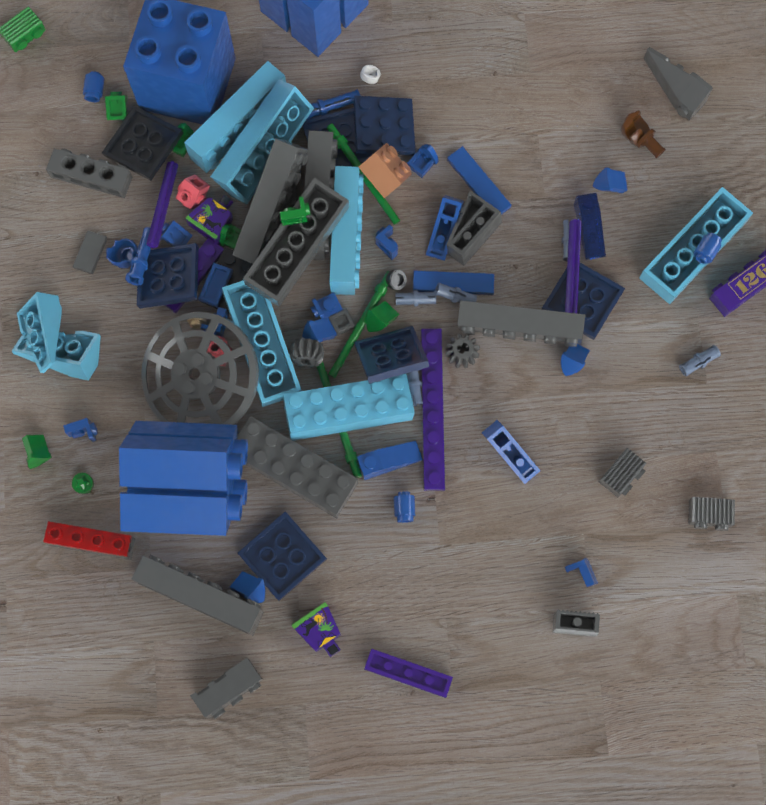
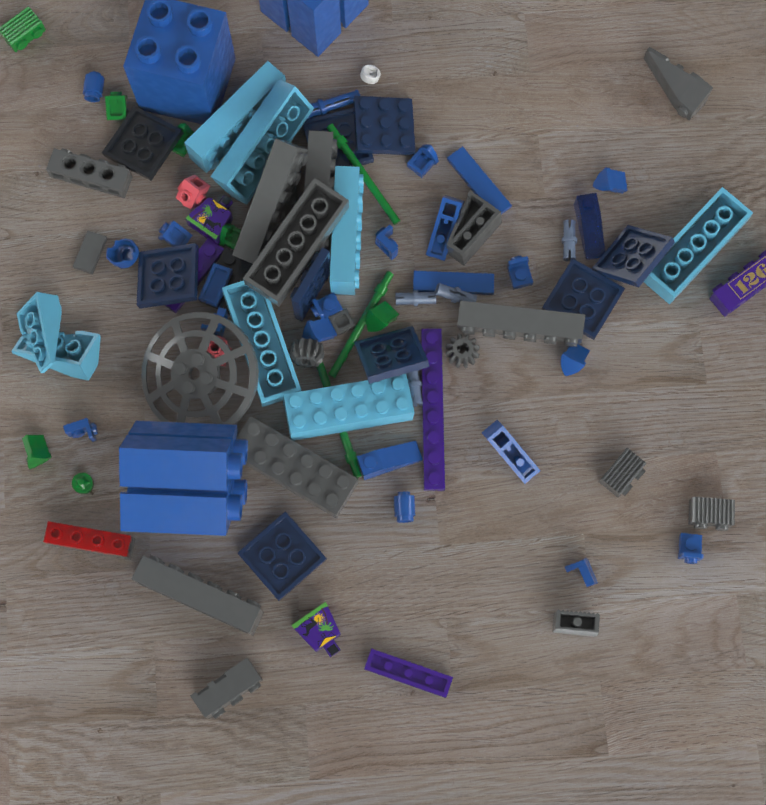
blue pin [125,227,151,286] -> none
dark purple axle [146,161,178,249] -> none
tan plate [187,318,207,329] -> none
blue tile [230,571,265,603] -> none
green bracket [280,196,310,226] -> none
nougat brick [359,143,412,198] -> none
tile [386,270,407,290] -> none
dark purple axle [565,219,581,314] -> none
reddish brown piece [621,110,666,159] -> none
sand blue pin [679,345,721,376] -> none
blue brick [693,233,722,264] -> none
none -> dark blue plate [290,247,331,322]
none -> blue bracket [507,256,533,290]
none -> dark blue plate [592,225,675,288]
none -> blue bracket [678,533,704,564]

